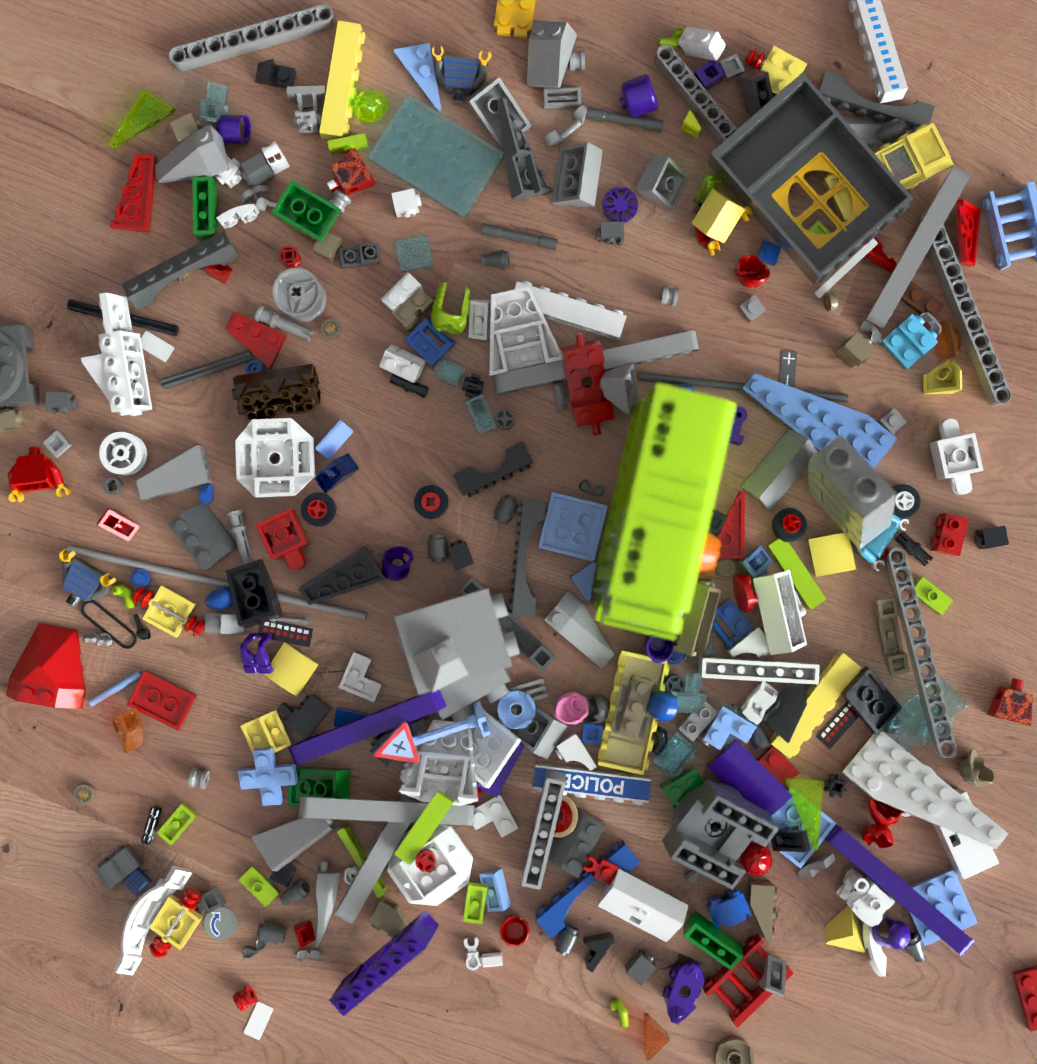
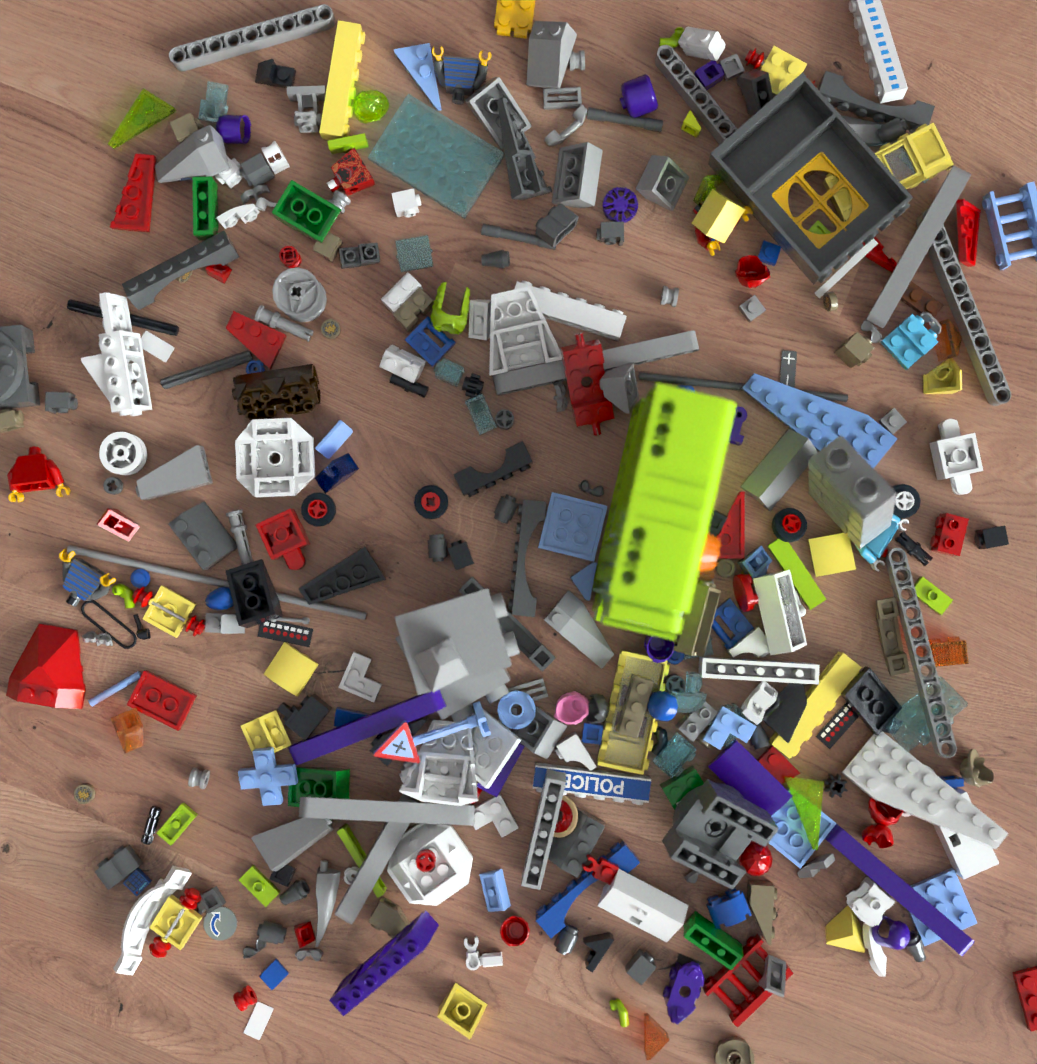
light grey plate [43,430,72,458] -> none
blue tile [199,484,214,504] -> none
dark purple piece [240,633,273,674] -> none
dark purple helmet [382,546,413,581] -> none
lime tile [394,790,454,865] -> none
lime plate [463,882,488,924] -> none
black slope [771,826,811,852] -> none
white bar [836,868,869,900] -> none
torso [987,678,1033,726] -> none
none -> blue slope [259,959,289,990]
none -> light yellow slope [437,983,487,1039]
none -> dark grey brick [535,204,578,247]
none -> clear orange brick [923,636,969,667]
none -> blue plate [939,775,964,790]

